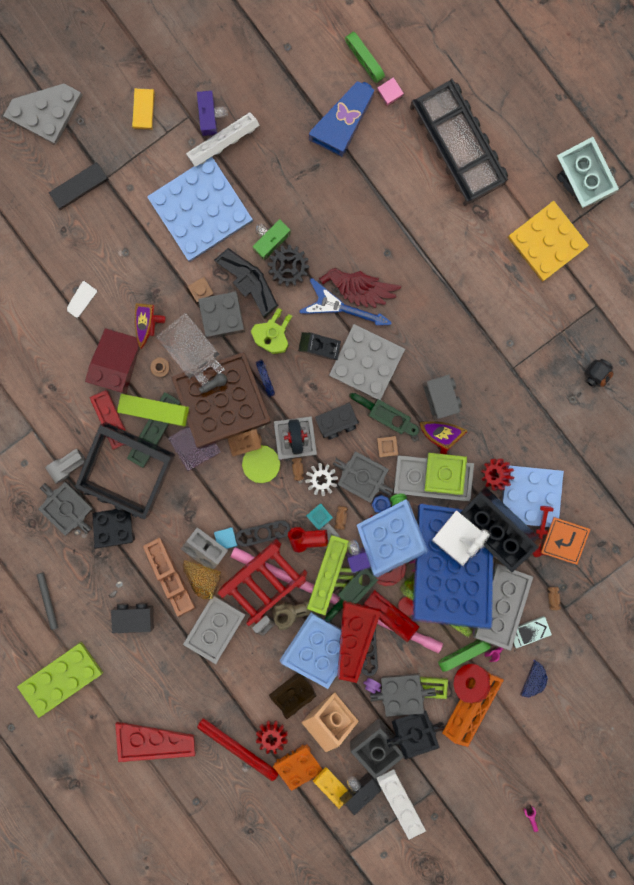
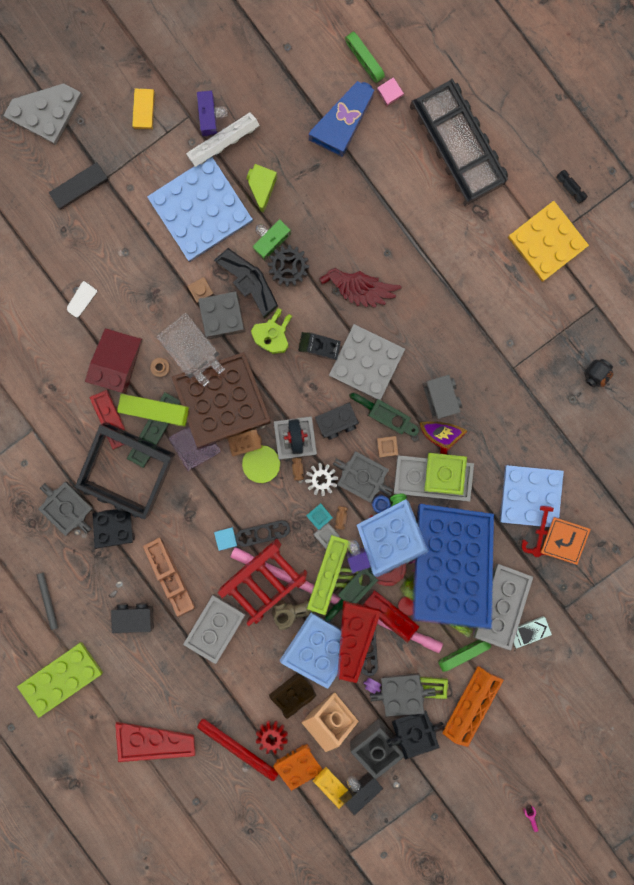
light grey piece [45,448,86,484] -> none
shield [135,303,166,349] -> none
light grey brick [181,528,228,572] -> none
clear yellow slope [183,560,221,600] -> none
dark grey piece [199,373,227,393] -> none
light grey tile [252,615,276,636] -> none
clear blue tile [255,359,275,397] -> none
red piece [288,527,328,553] -> none
piece [300,278,391,326] -> none
white plate [377,769,426,839] -> none
white plate [432,511,490,566] -> none
red tile [453,664,491,703] -> none
black slope [460,486,542,572] -> none
red gear [481,458,515,491] -> none
dark pink hand [485,647,503,662] -> none
clear blue tile [520,659,548,698] -> none
medium nougat piece [548,587,561,610] -> none
light aqua slope [557,137,619,208] -> none
none -> lime slope [247,164,277,213]

